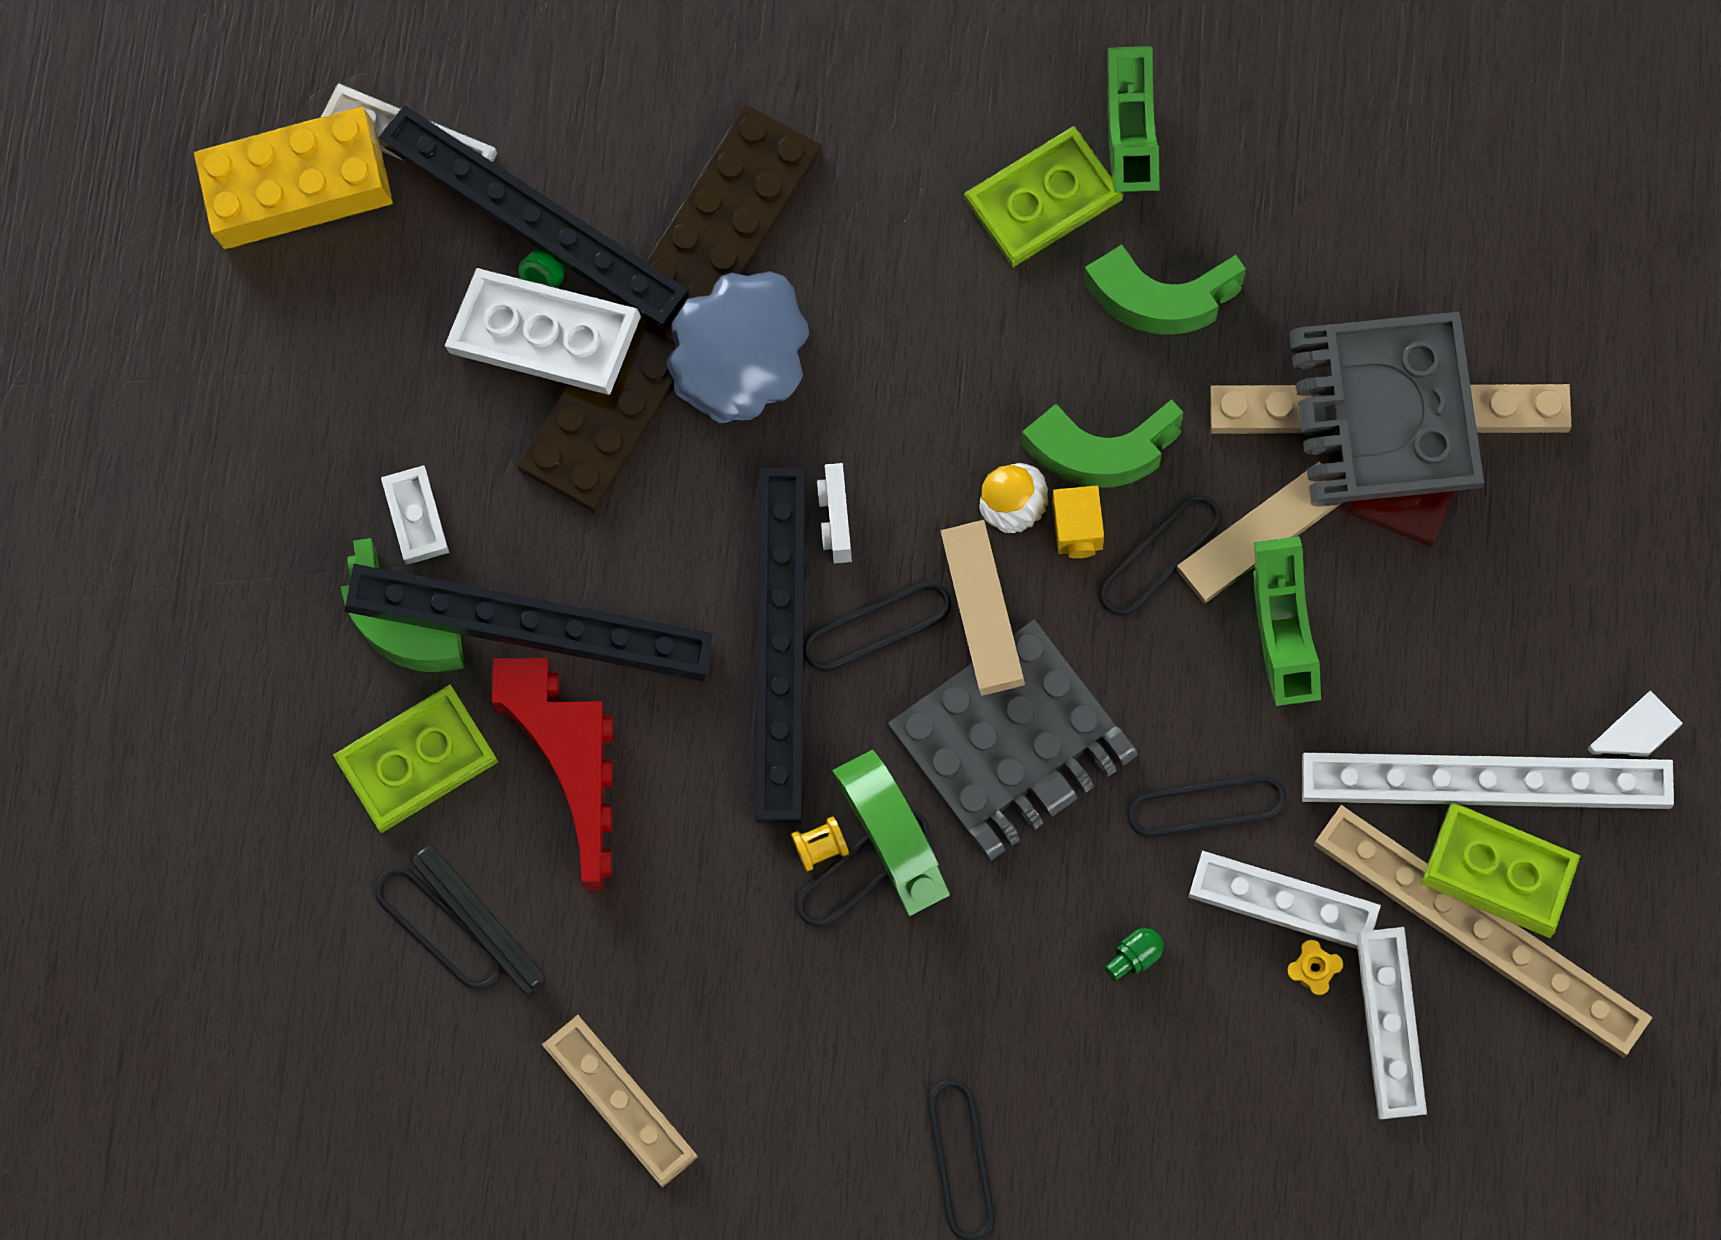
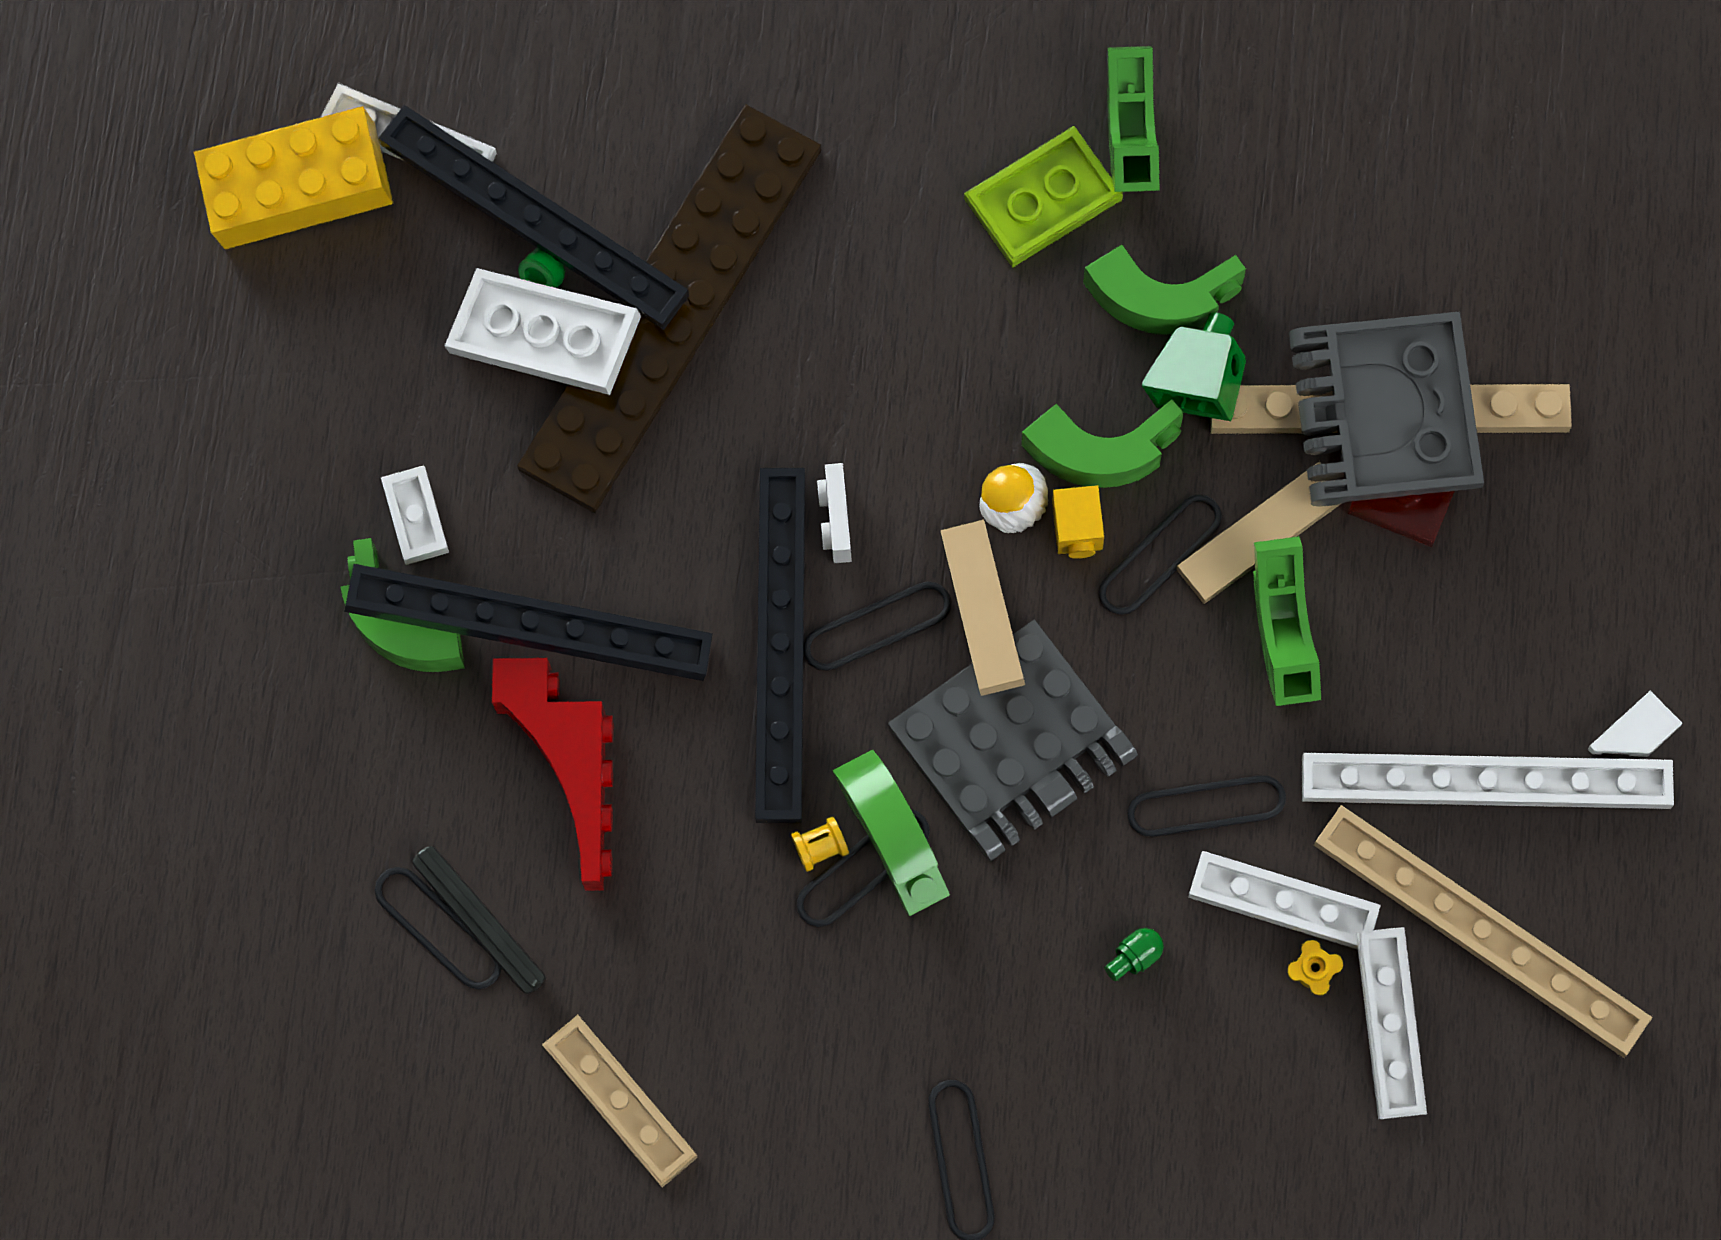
lime tile [333,684,498,833] -> none
sand blue piece [667,271,809,423] -> none
lime tile [1421,802,1580,938] -> none
none -> torso [1142,312,1246,422]

